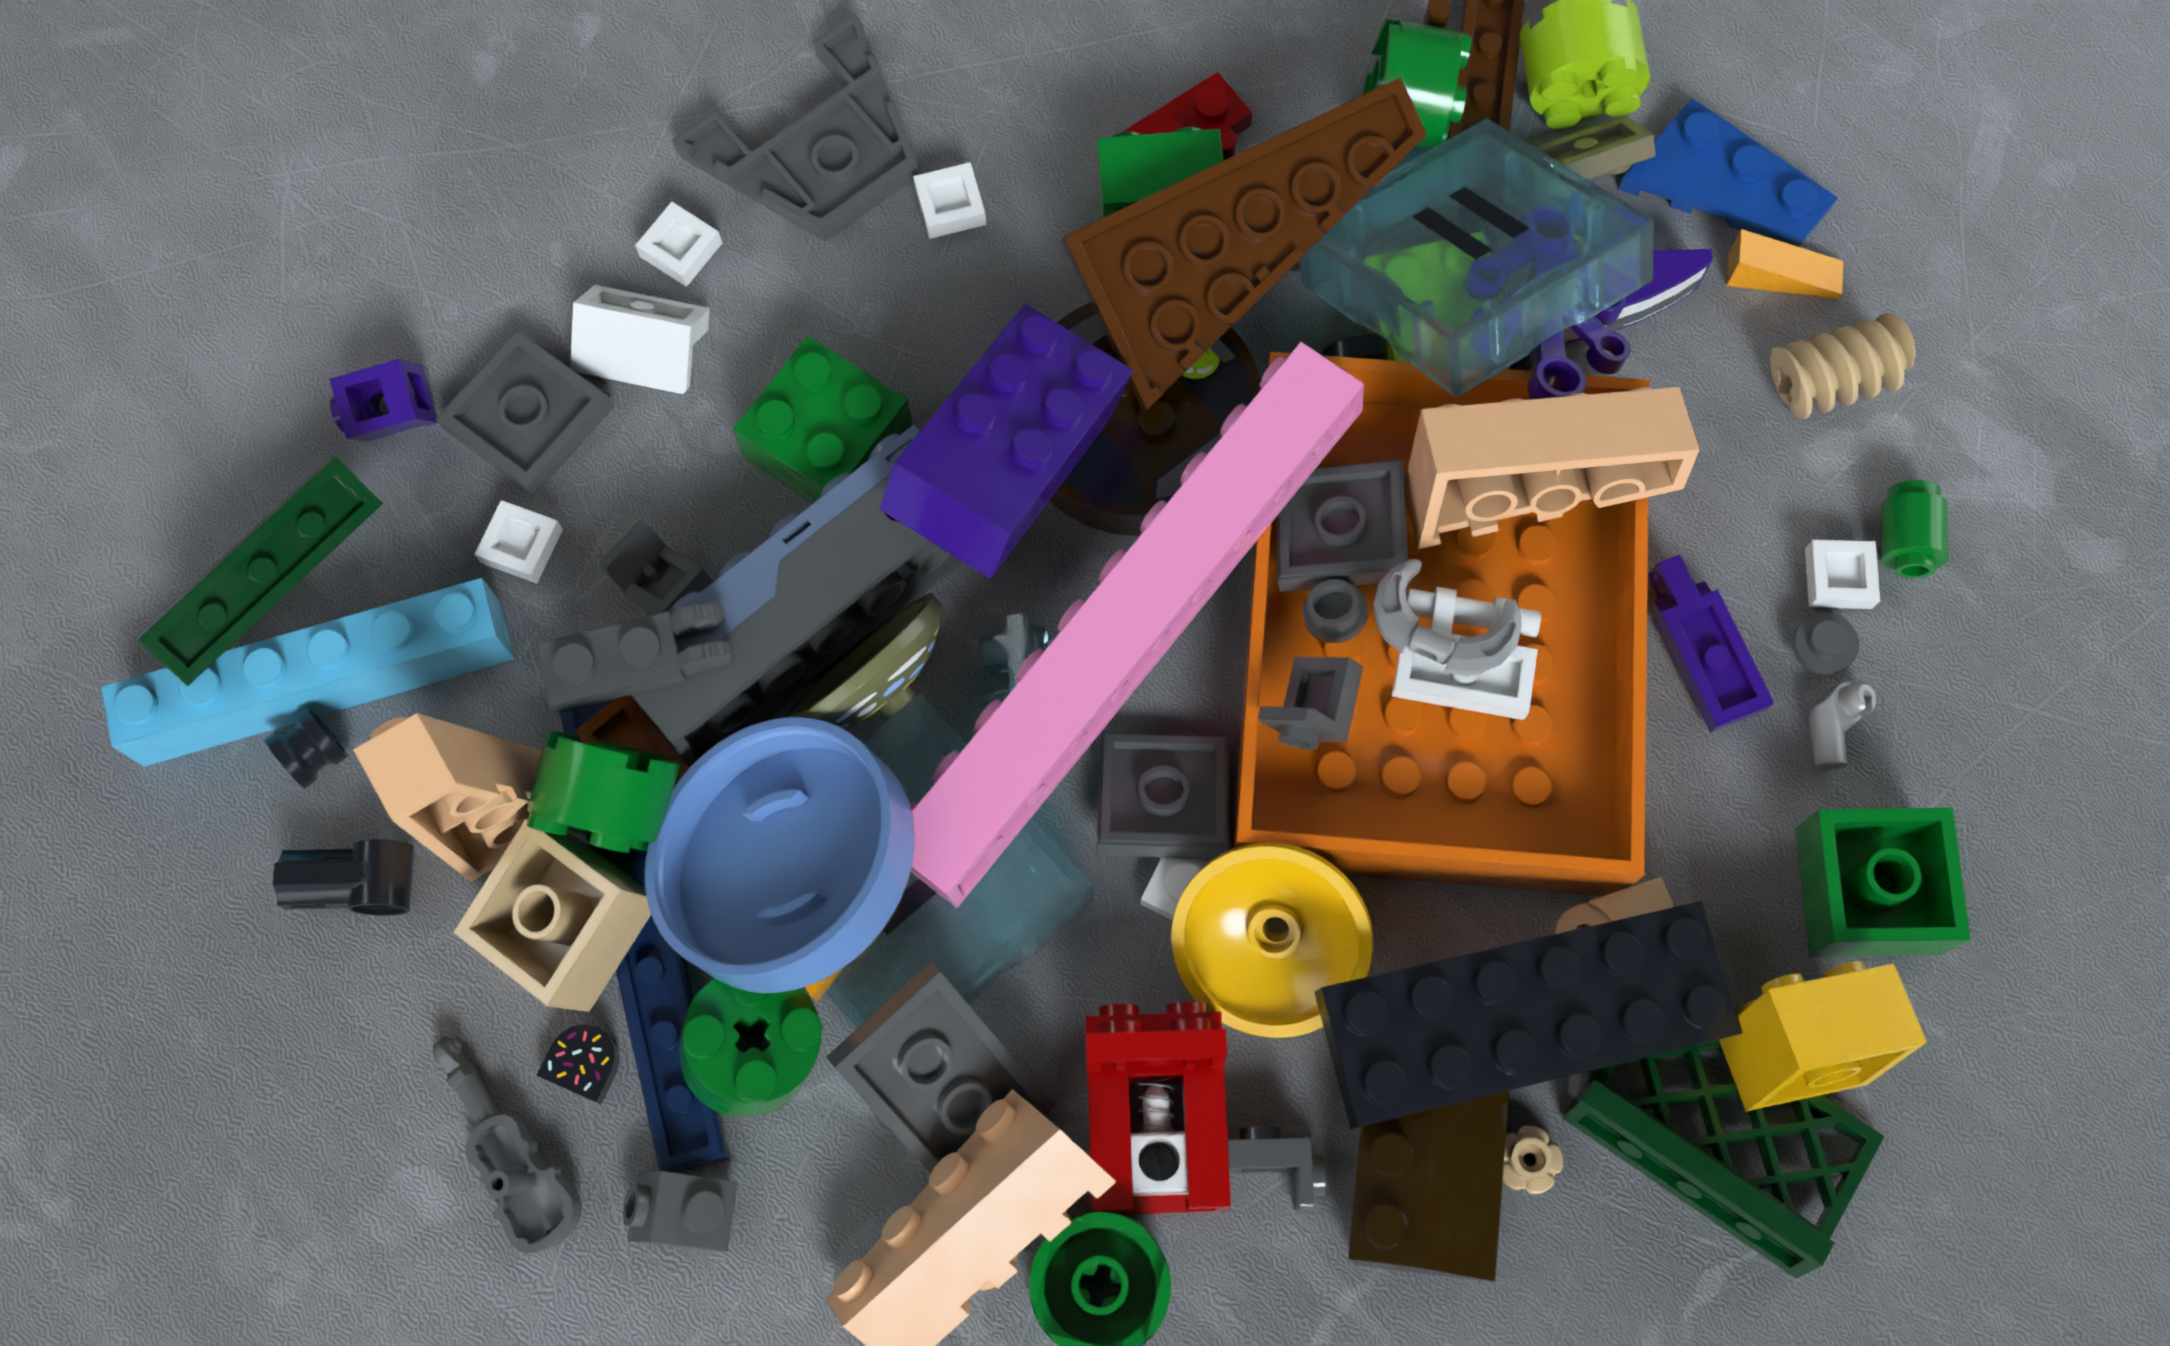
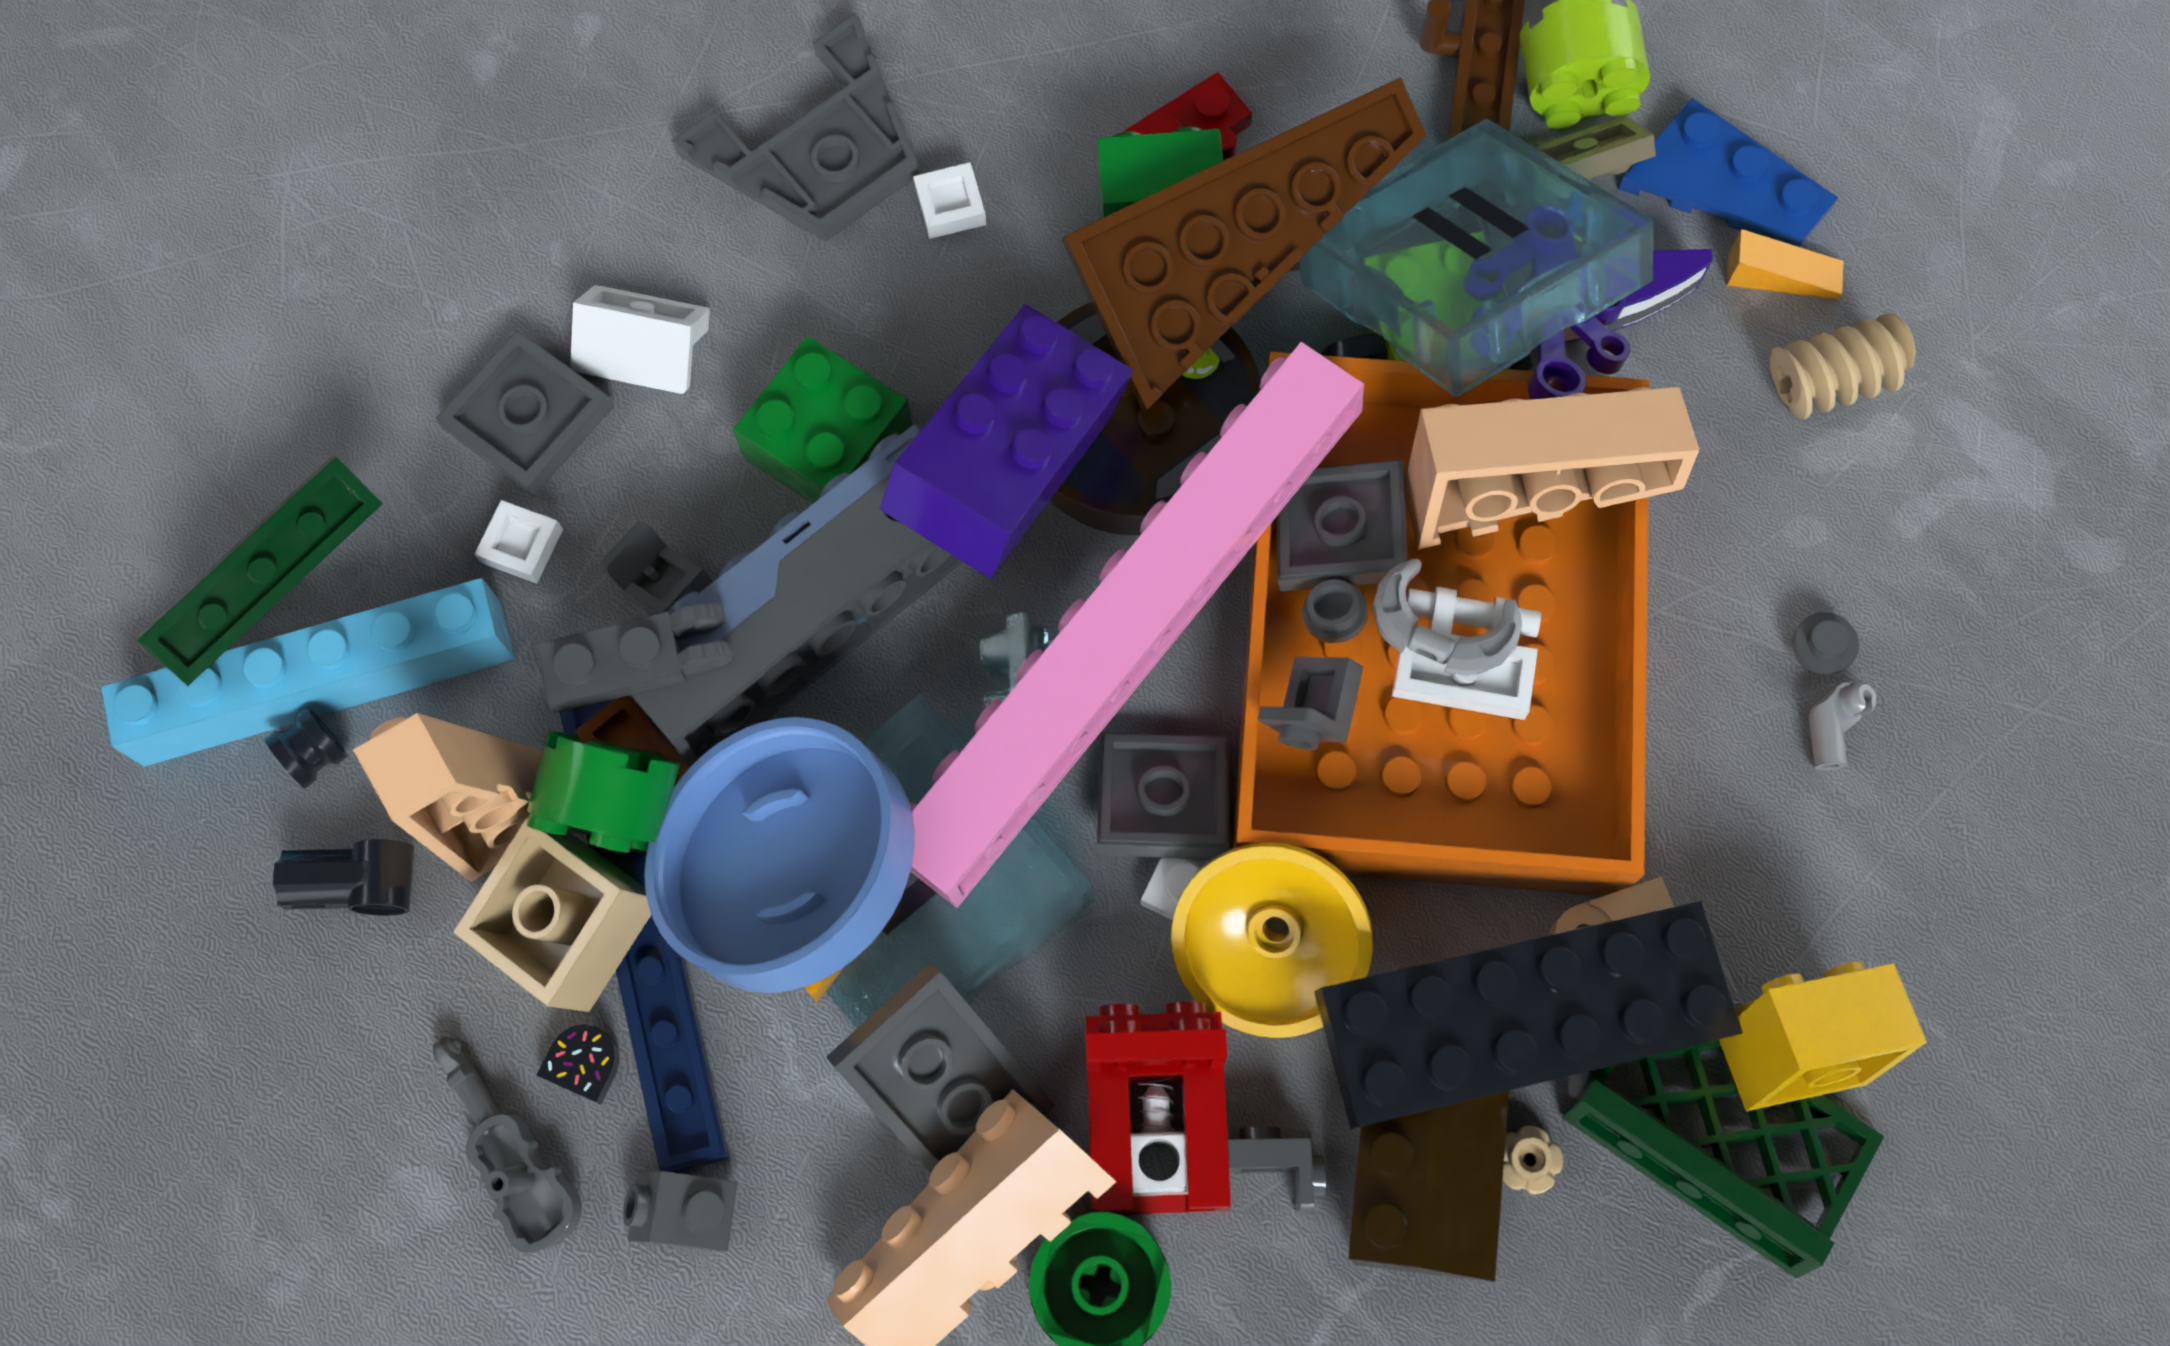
dark purple brick [330,359,438,442] -> none
white plate [635,202,723,287] -> none
green brick [679,978,823,1117] -> none
olive dish [785,593,941,729] -> none
green brick [1363,19,1471,151] -> none
dark purple hinge [1648,554,1774,733] -> none
green brick [1795,807,1971,957] -> none
white plate [1805,540,1880,609] -> none
green brick [1881,480,1949,578] -> none

